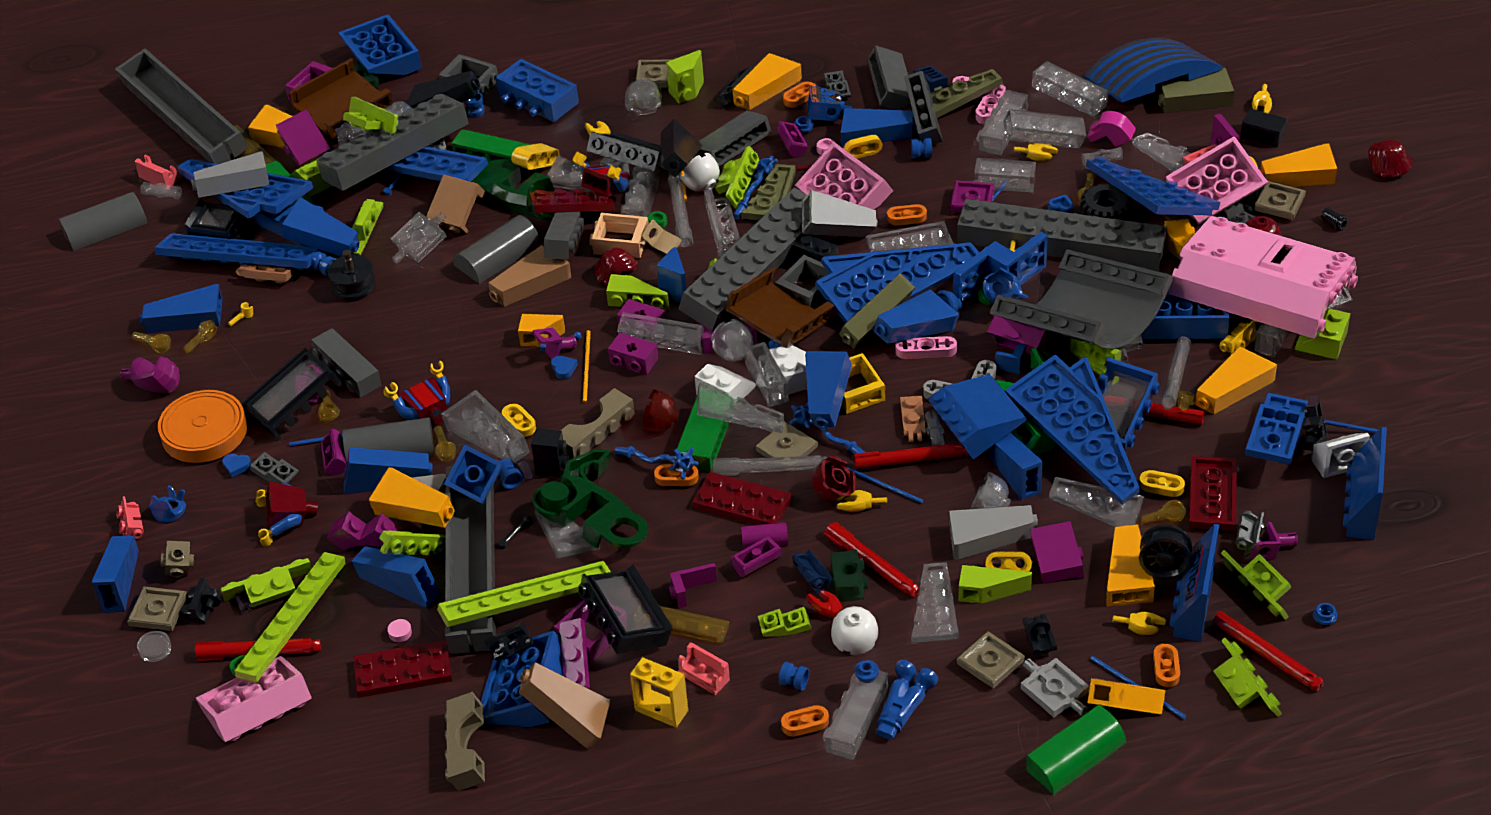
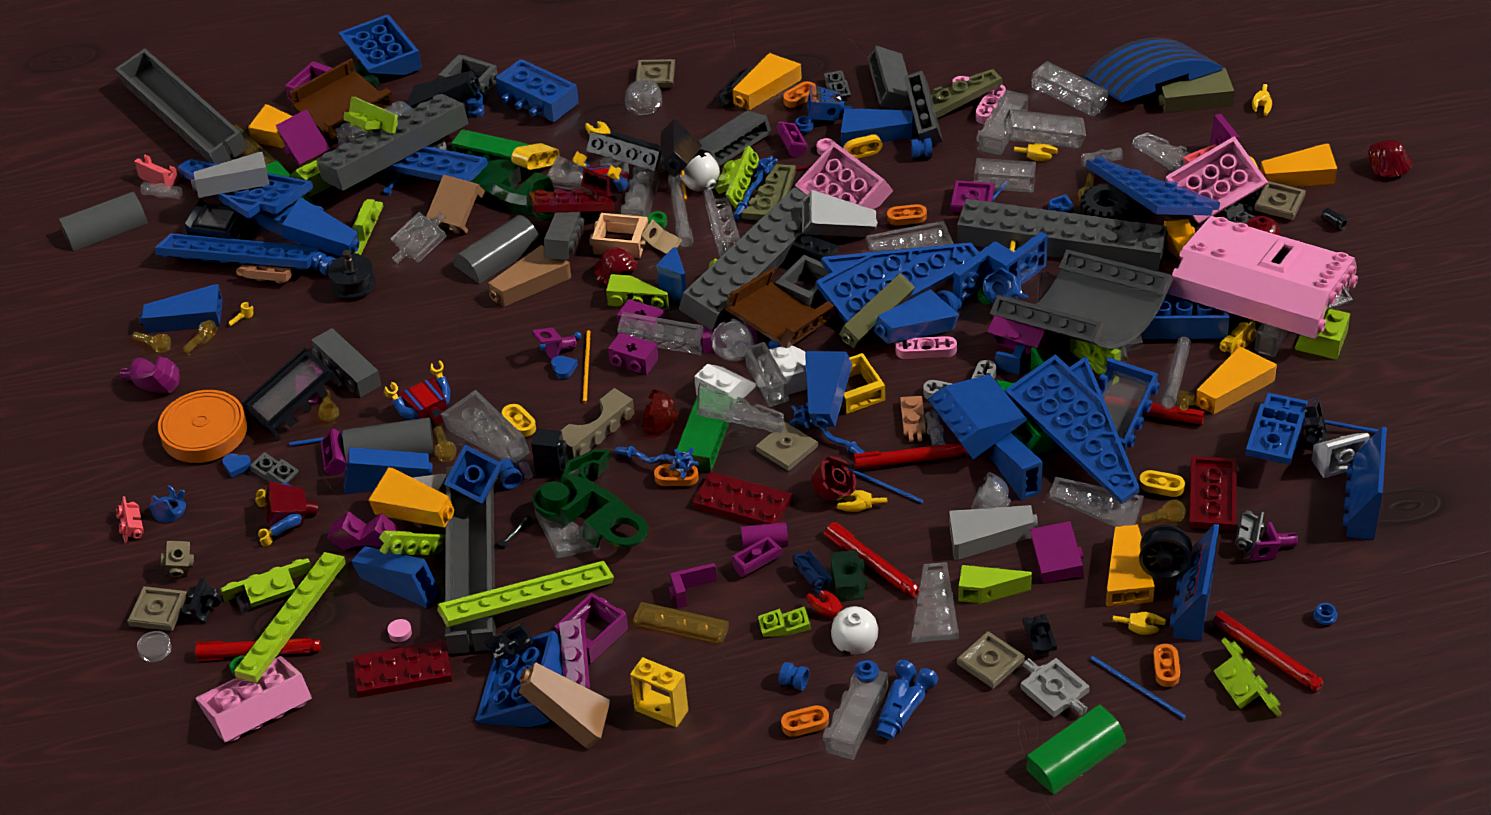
blue slope [92,536,139,613] -> none
dark tan arch [445,692,485,791] -> none
light orange slope [518,314,565,347] -> none
black window [578,564,673,654] -> none
lime slope [666,50,704,104] -> none
coral hinge [678,643,730,695] -> none
clear piece [713,455,827,476] -> none
dark blue slope [914,65,948,93] -> none
yellow plate [985,552,1032,572] -> none
dark pink brick [1087,111,1136,147] -> none
light orange slope [1088,678,1166,714] -> none
lime bracket [1221,550,1292,620] -> none
black brick [1240,109,1287,147] -> none

